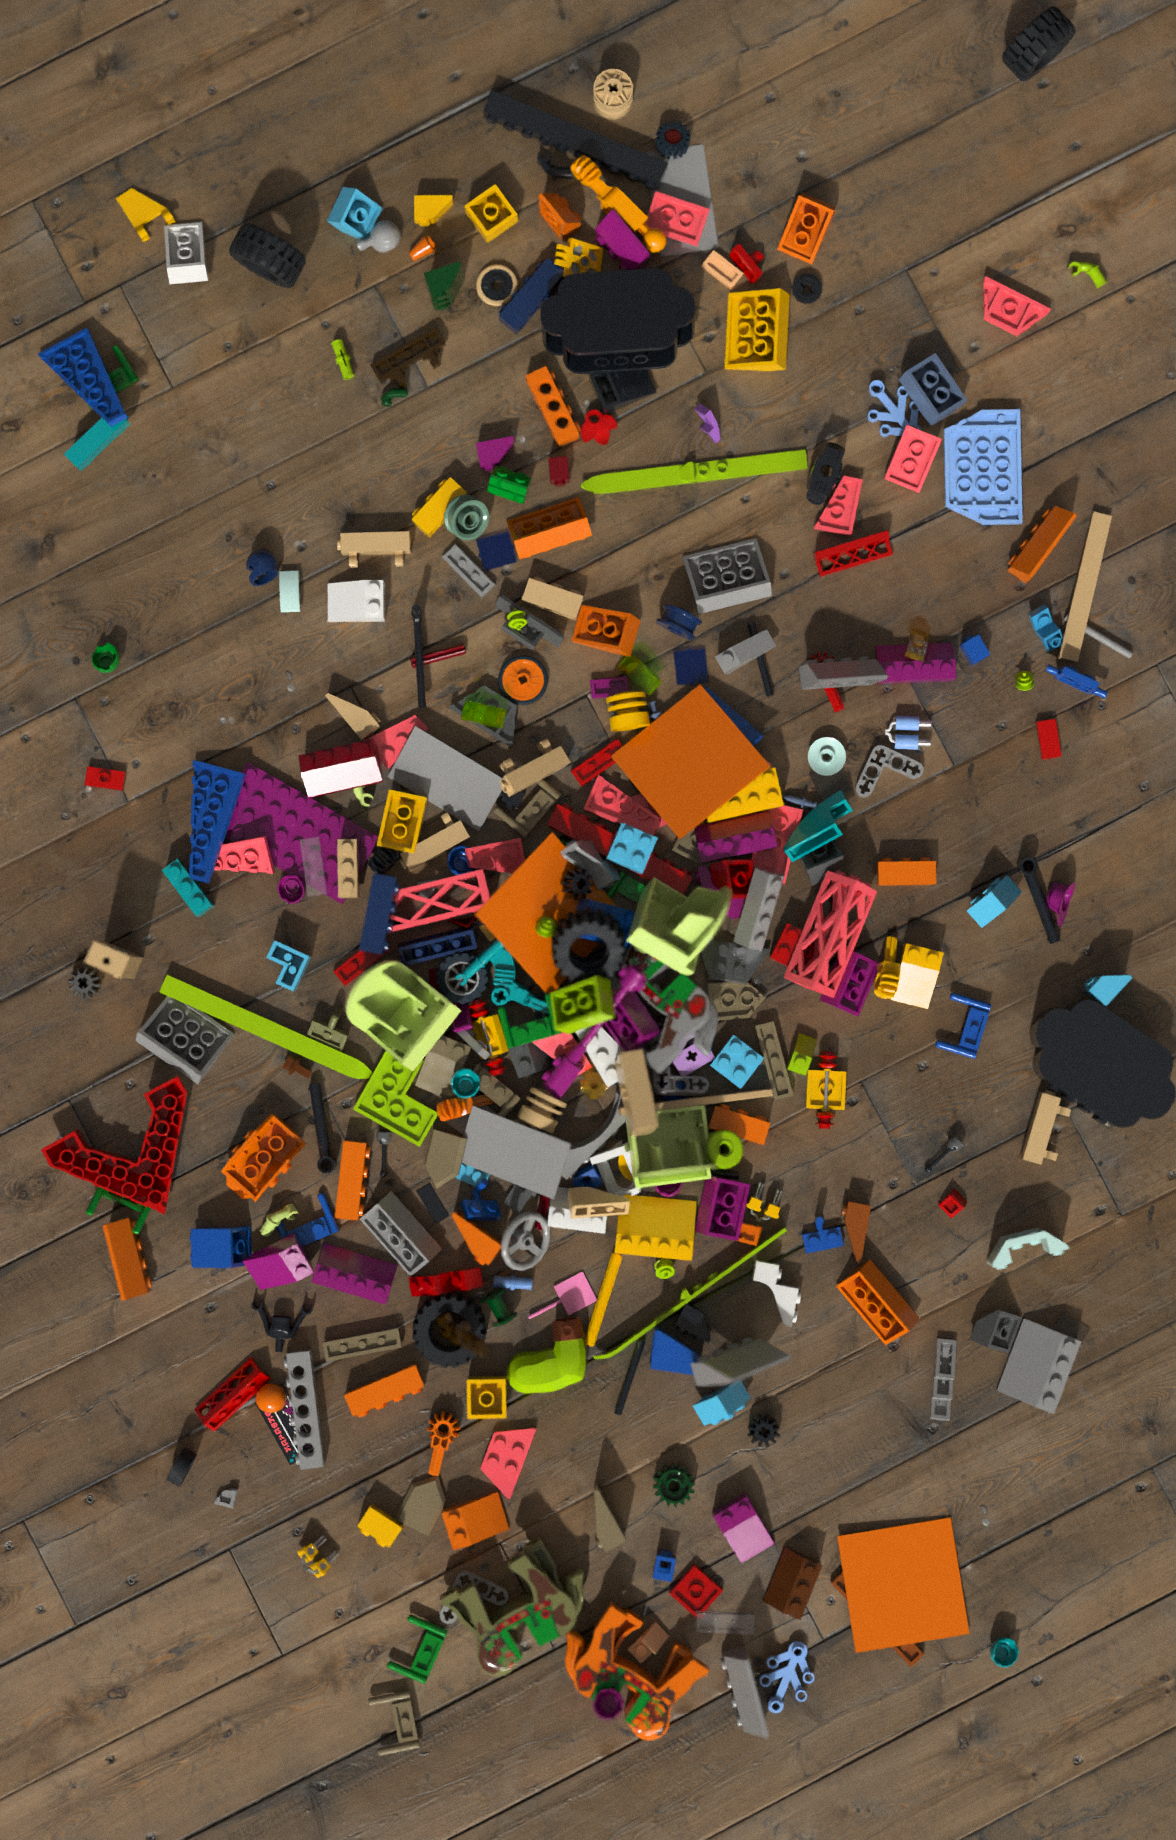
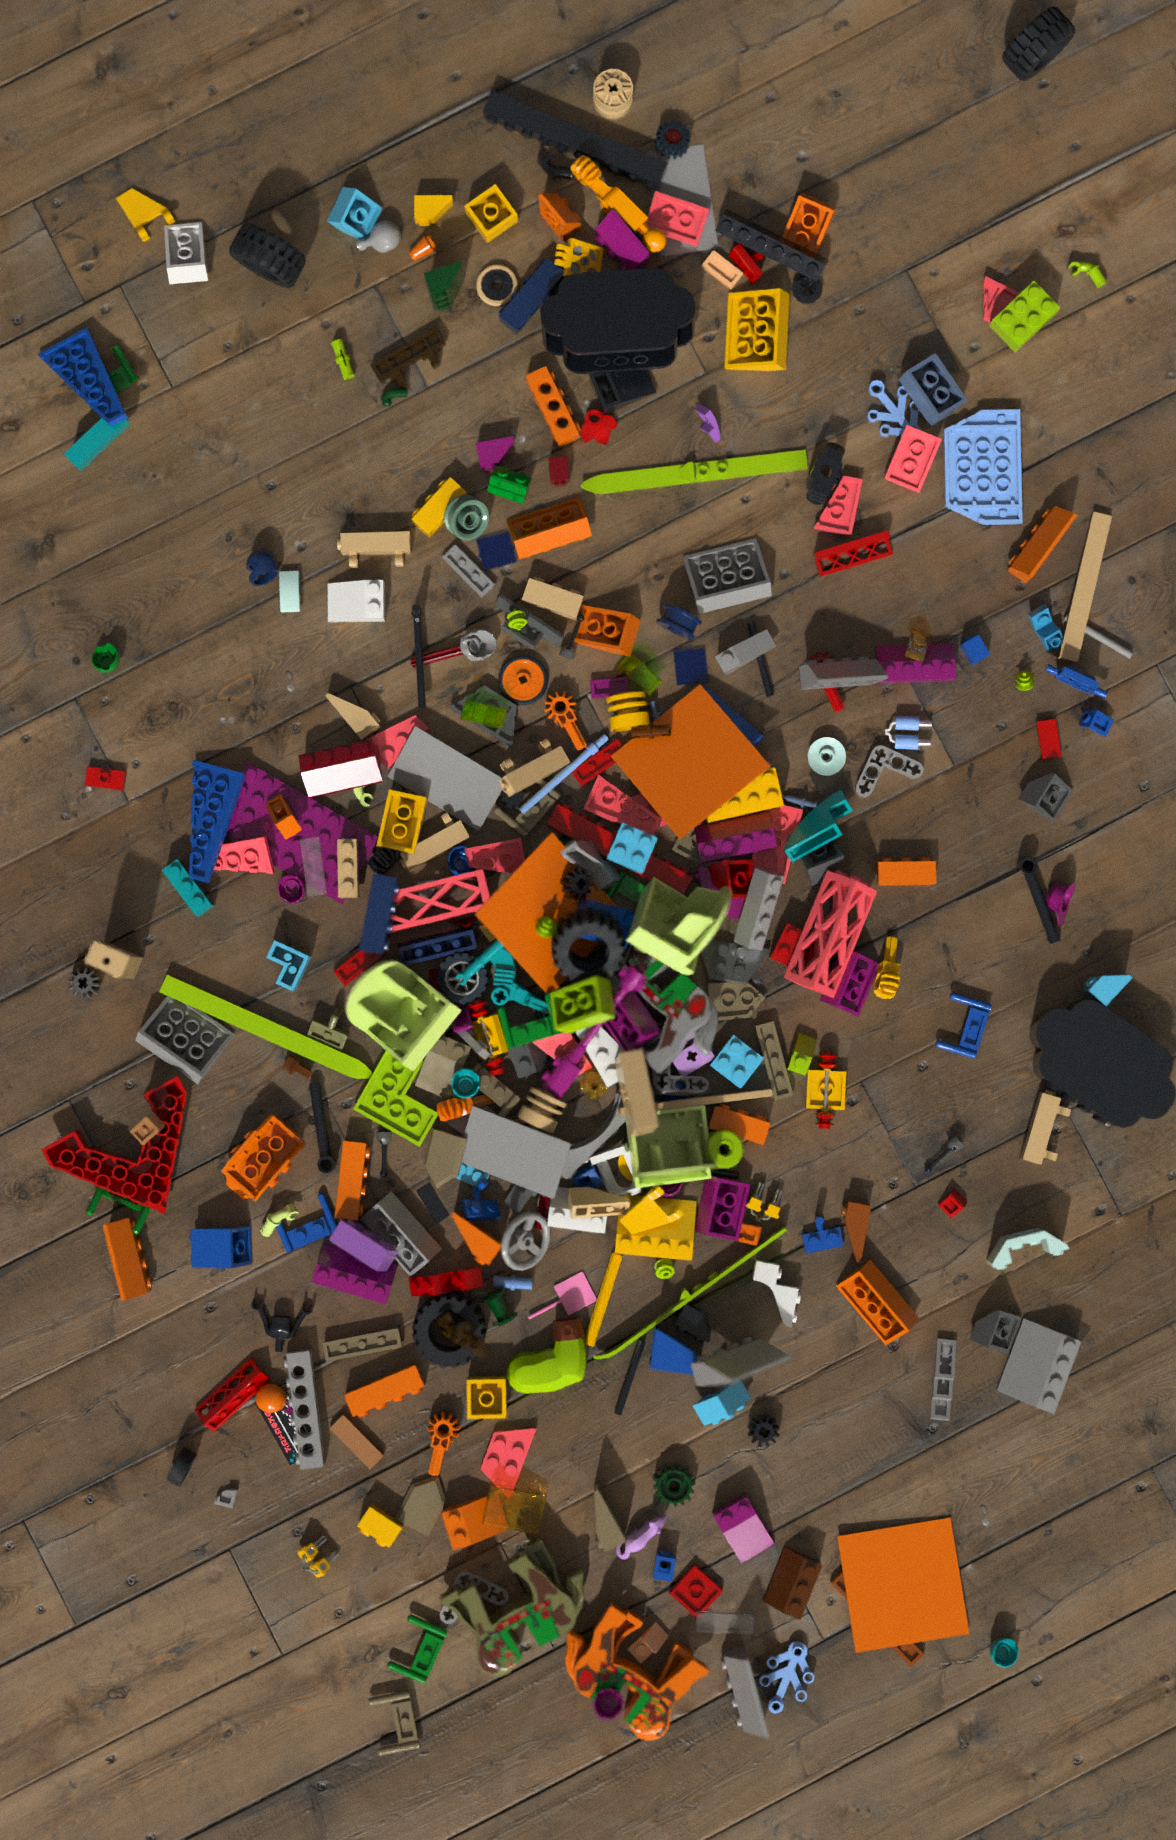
magenta slope [242,1233,314,1290] -> none
slope [890,943,944,1009] -> none
medium azure brick [967,875,1022,928] -> none
none -> medium nougat slope [130,1112,165,1146]
none -> orange slope [265,794,302,839]
none -> medium lavender brick [329,1219,399,1271]
none -> medium nougat tile [329,1414,384,1469]
none -> light grey hair [460,629,497,661]
none -> clear yellow plate [482,1485,547,1534]
none -> light blue bar [519,734,609,814]
none -> orange gear [544,691,587,750]
none -> hinge [559,614,585,660]
none -> lavender animal [616,1515,667,1560]
none -> yellow flag [619,1185,684,1234]
none -> reddish brown pin [631,724,671,739]
none -> black brick [715,209,829,282]
none -> lime brick [989,281,1060,353]
none -> dark grey slope [1019,773,1073,822]
none -> blue bracket [1079,709,1114,737]

